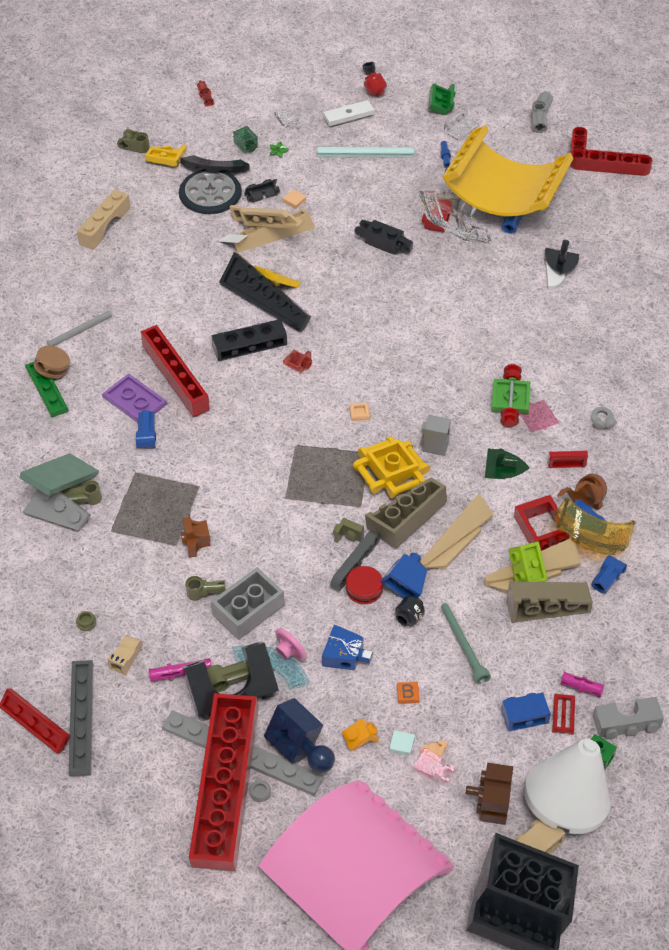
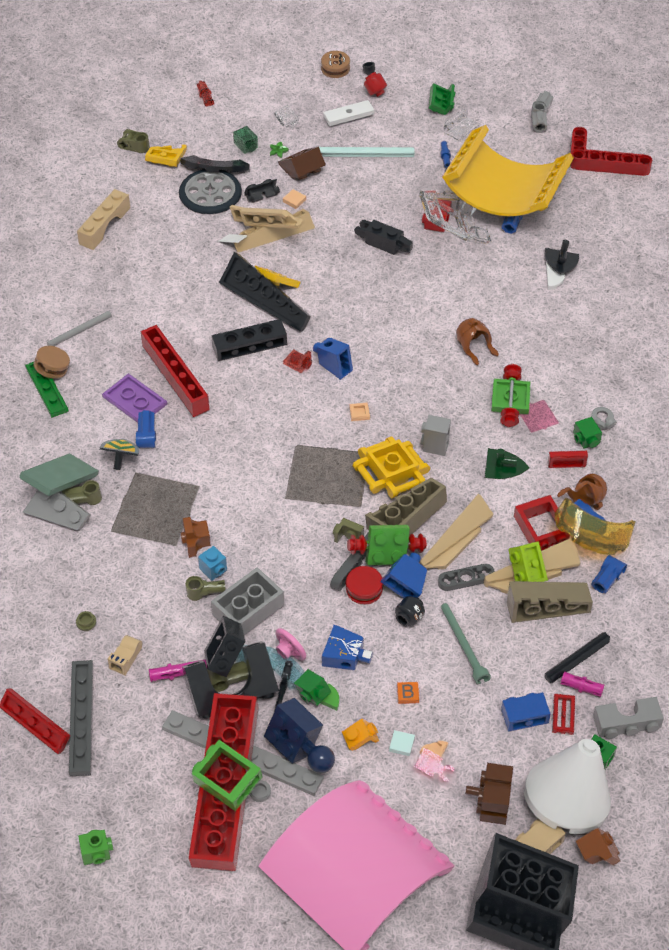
none -> bright green brick [78,829,113,865]
none -> shield [99,438,139,470]
none -> bright green window [191,740,263,811]
none -> dark azure brick [198,546,227,581]
none -> black window [204,616,246,677]
none -> black piece [274,661,293,711]
none -> reddish brown slope [278,146,326,180]
none -> green brick [294,669,331,706]
none -> blue torso [313,338,353,380]
none -> medium nougat head [321,51,350,78]
none -> bright green tile [321,683,339,711]
none -> bright green plate [347,525,427,565]
none -> dark grey beam [438,564,495,591]
none -> dark orange hair [456,318,499,366]
none -> black axle [544,632,611,683]
none -> green brick [573,416,602,449]
none -> dark orange brick [576,827,621,865]

